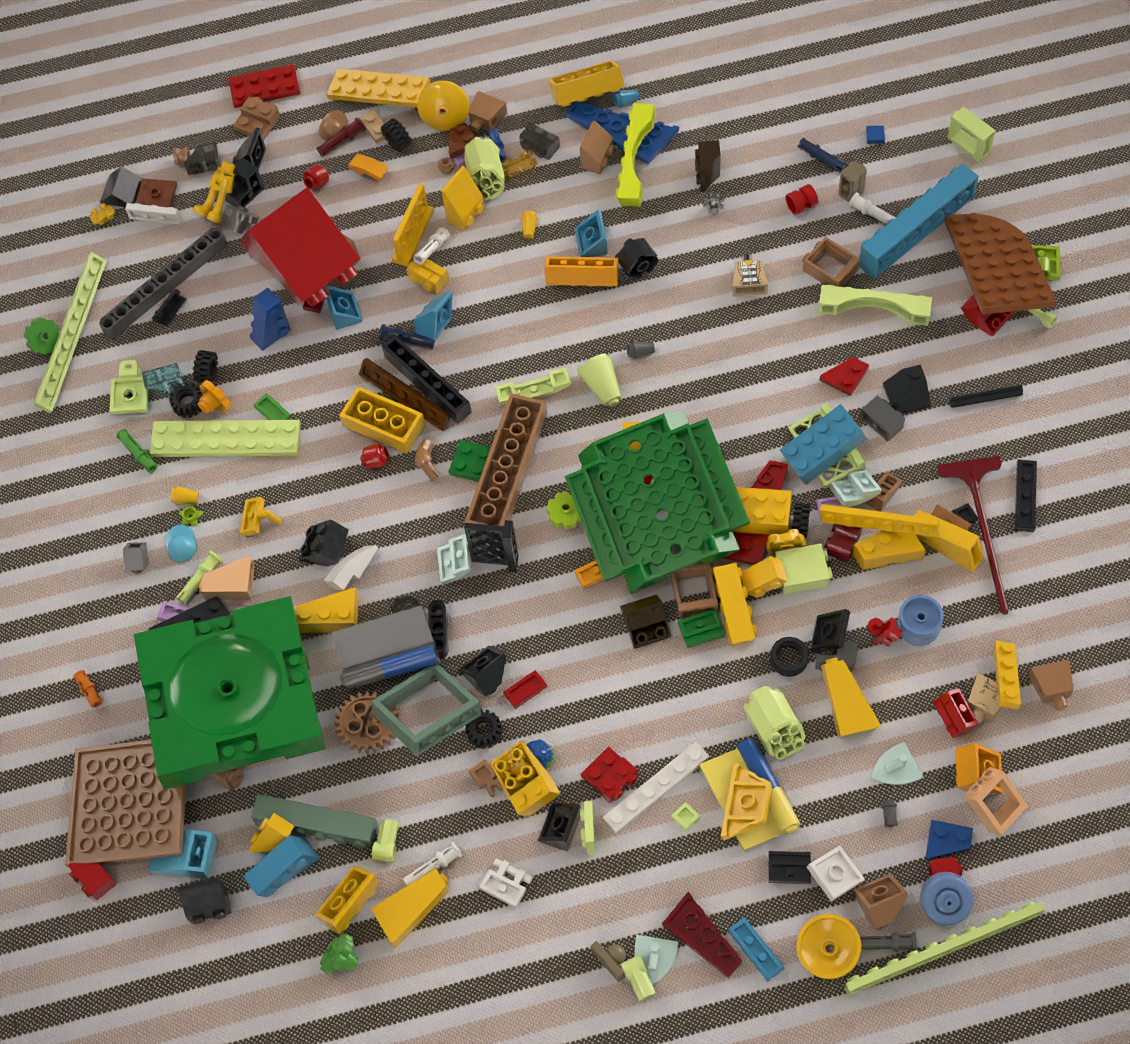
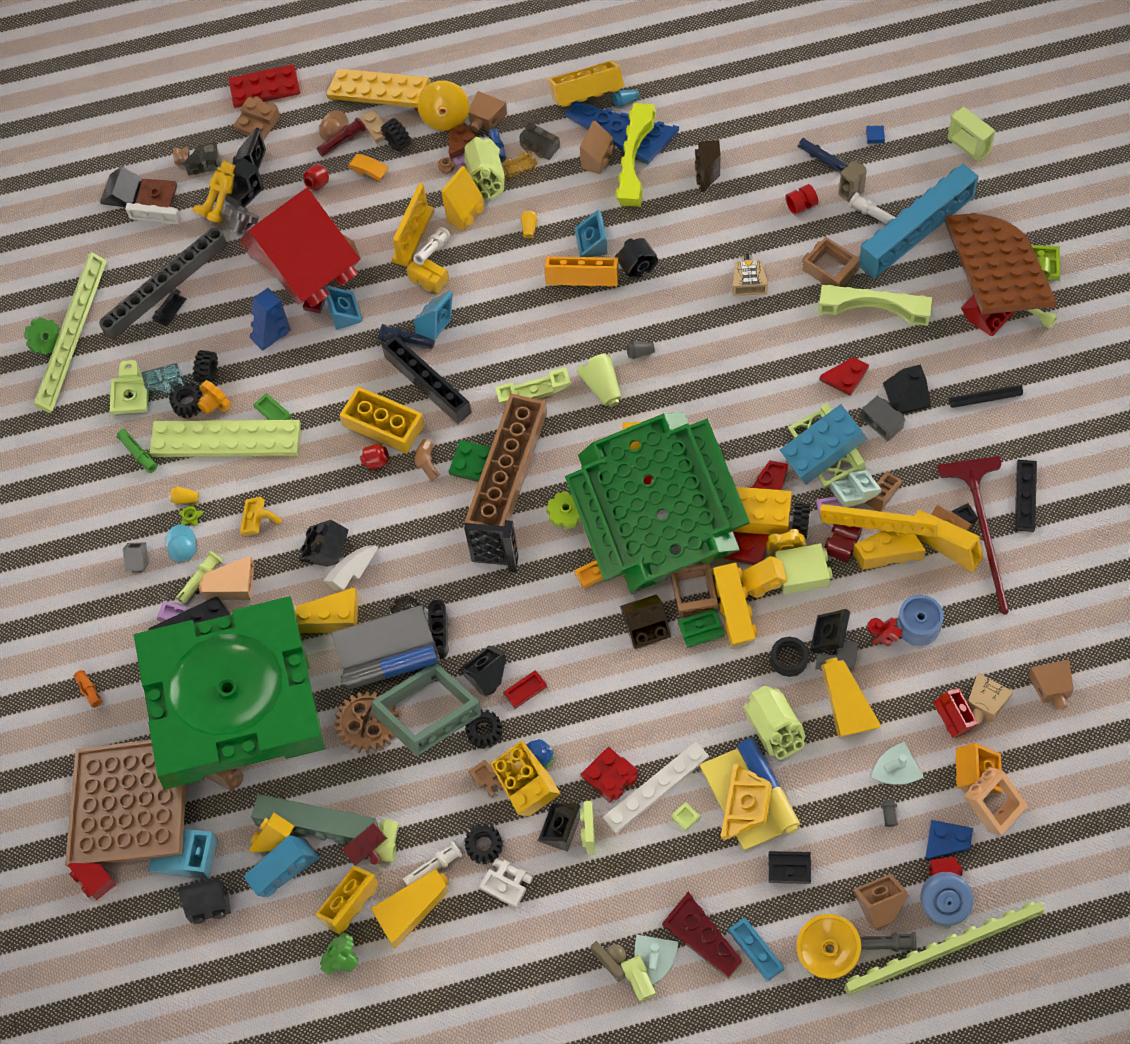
yellow piece [89,203,116,225] -> none
reddish brown tile [358,358,451,431] -> none
light aqua slope [437,534,471,585] -> none
dark grey gear [703,191,725,214] -> none
white plate [807,846,865,902] -> none
yellow plate [993,641,1021,710] -> none
none -> dark red plate [342,822,388,866]
none -> black tyre [464,824,503,864]

